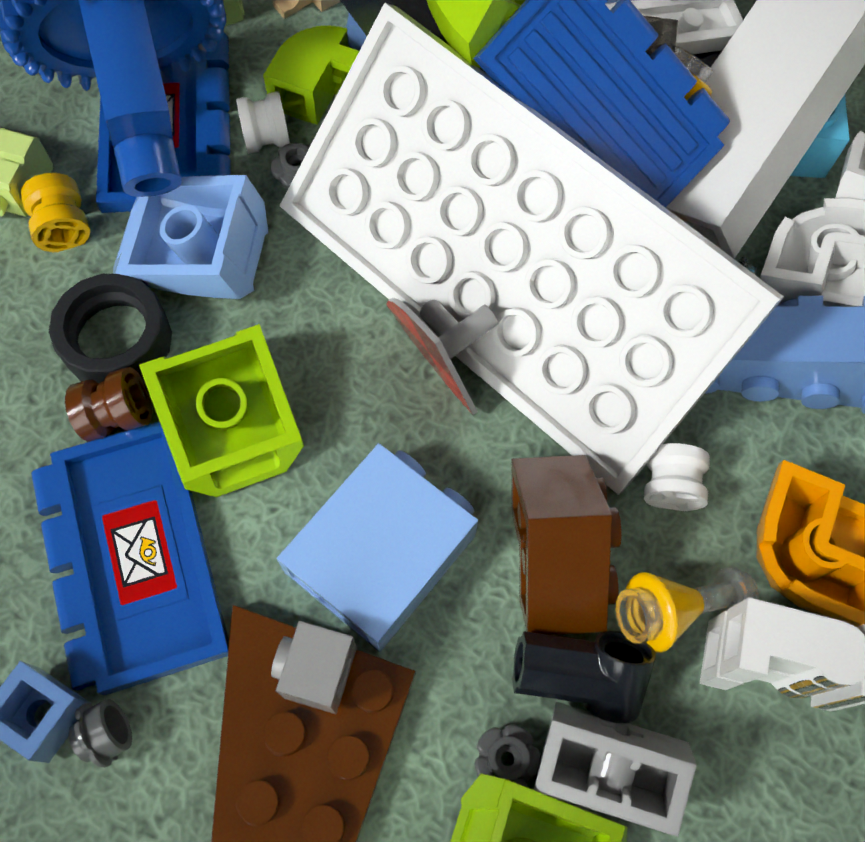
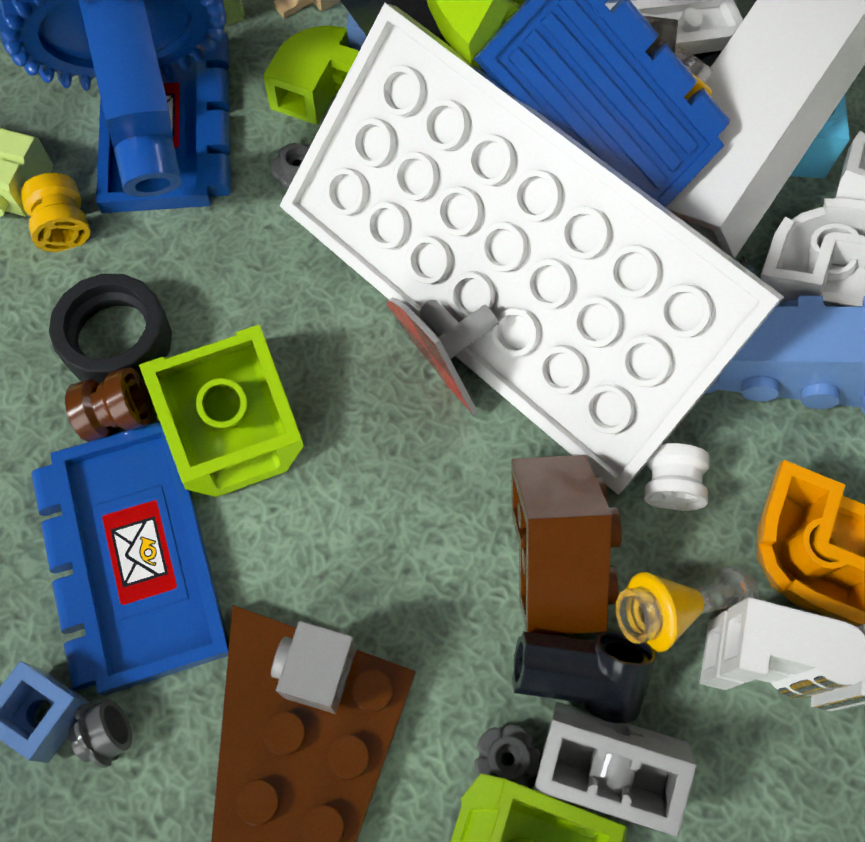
light blue slope [113,175,268,299] -> none
white wheel [236,91,290,154] -> none
light blue brick [276,443,478,652] -> none

